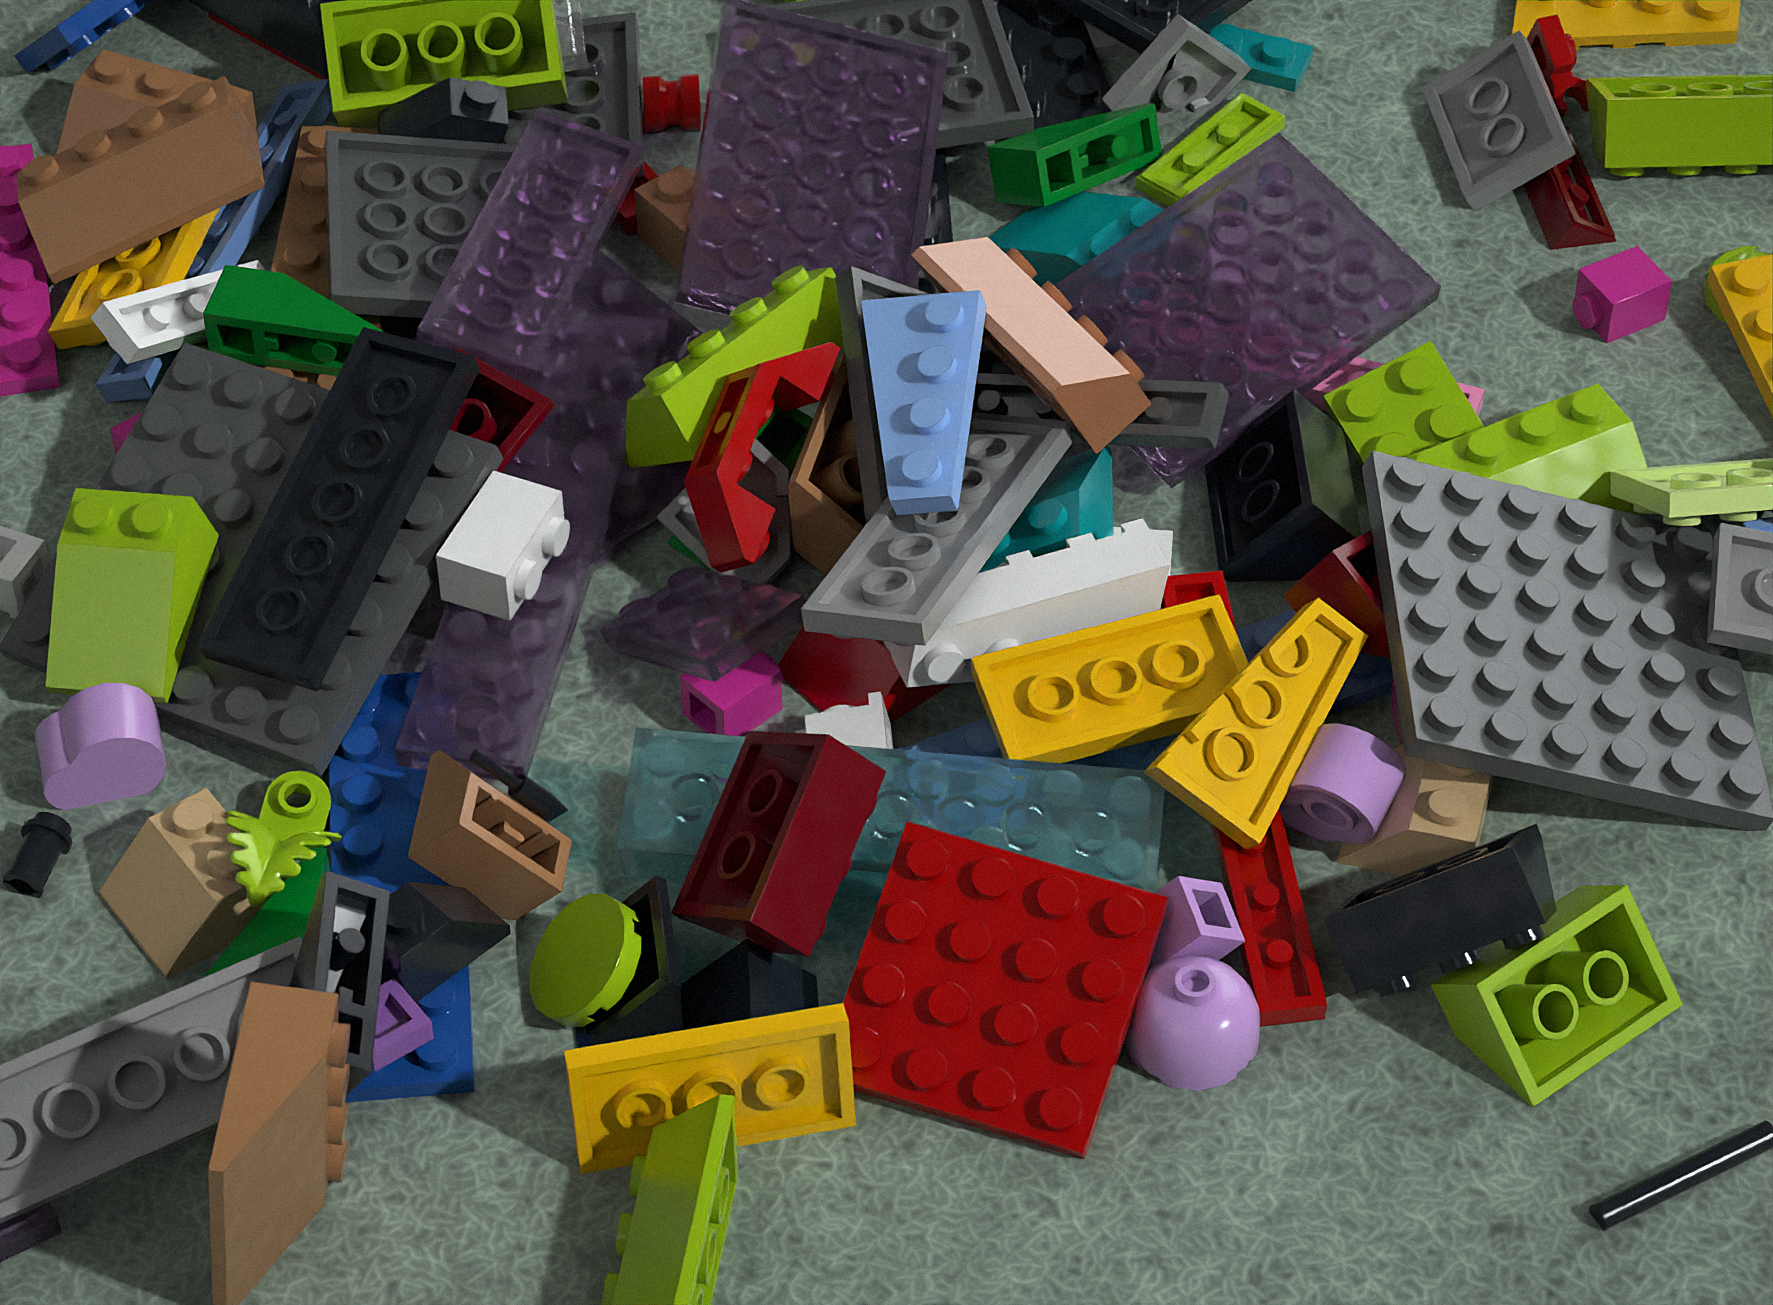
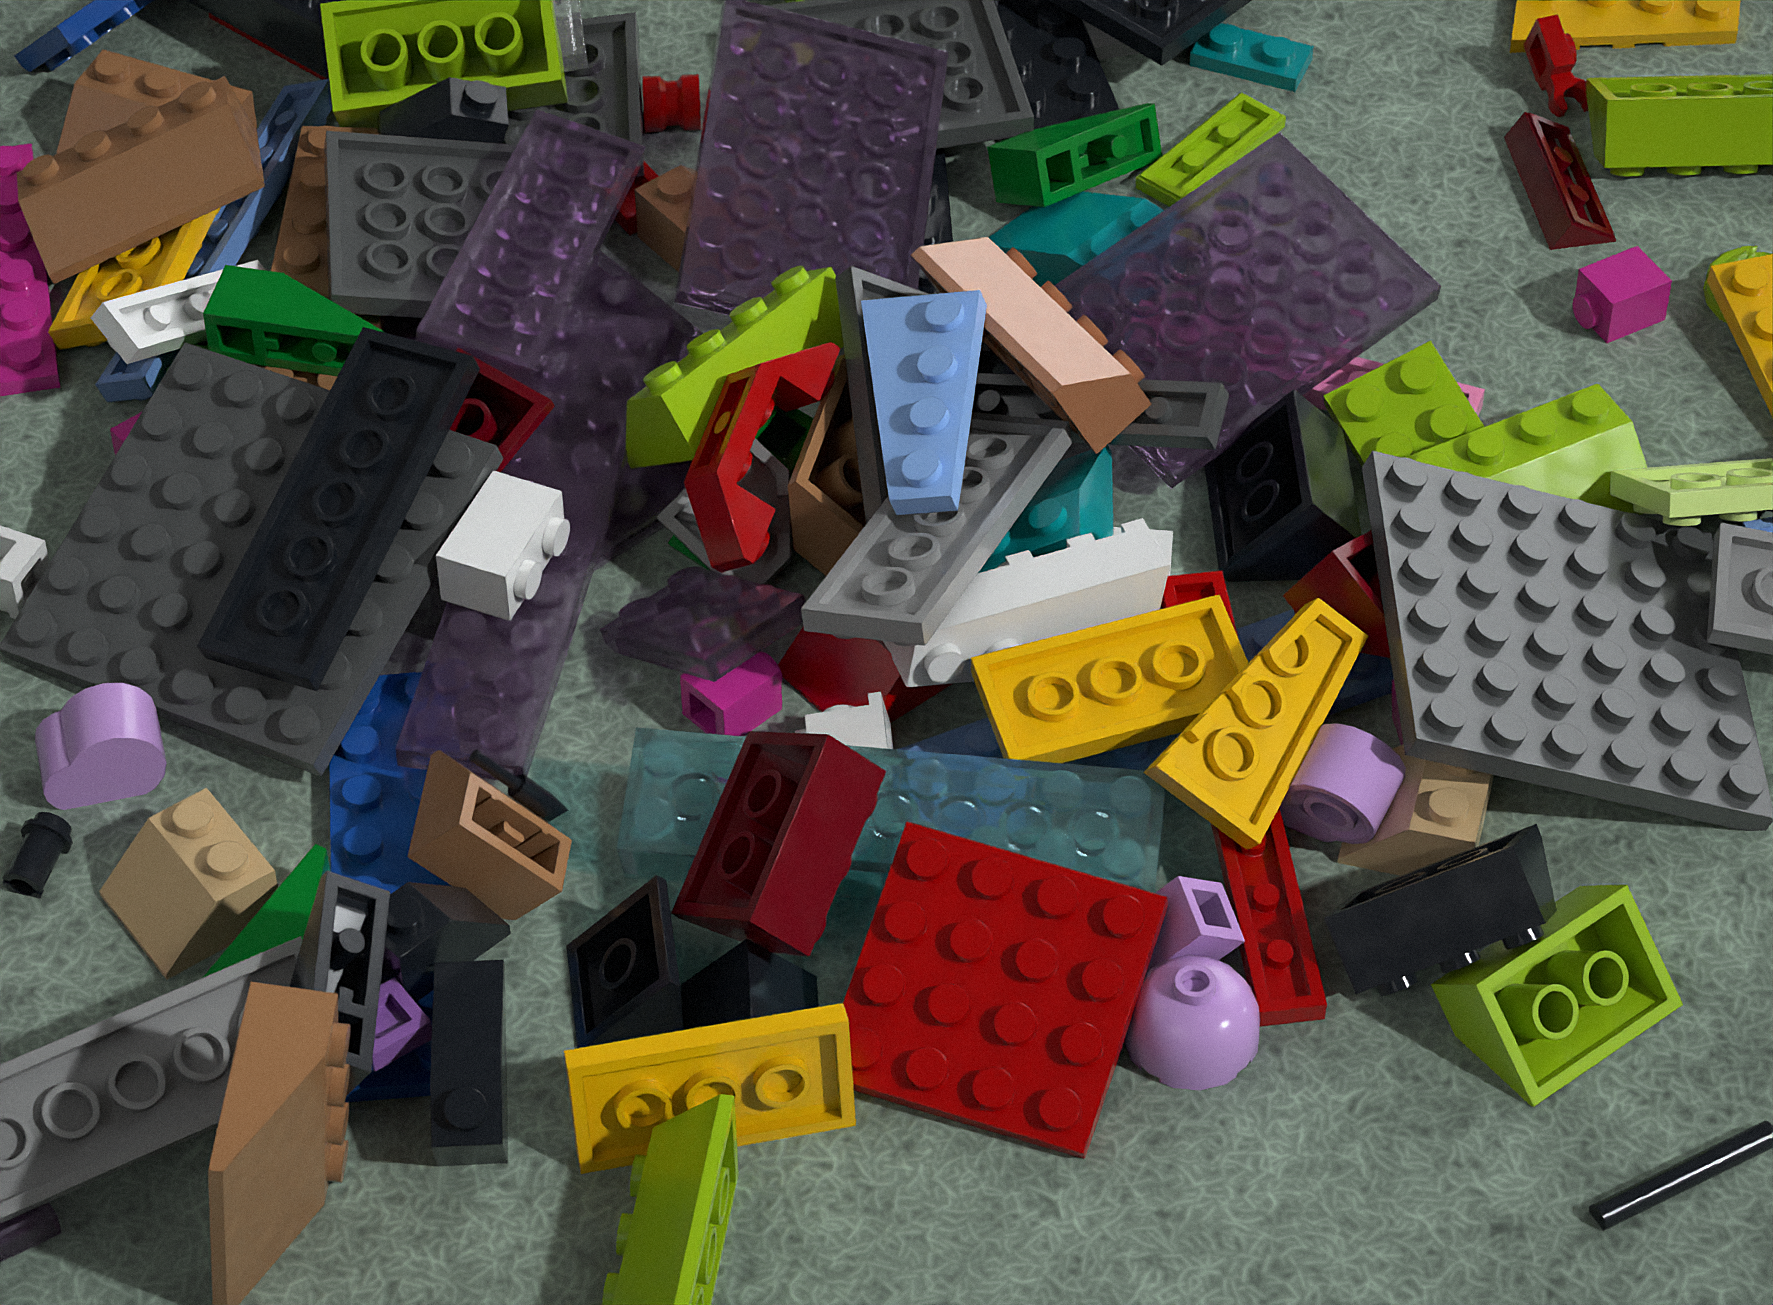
lime slope [45,488,219,703] -> none
lime plant [224,771,342,907] -> none
lime tile [529,893,641,1027] -> none
light grey plate [1102,14,1251,125] -> none
light grey plate [1422,30,1576,210] -> none
none -> black slope [430,960,508,1167]

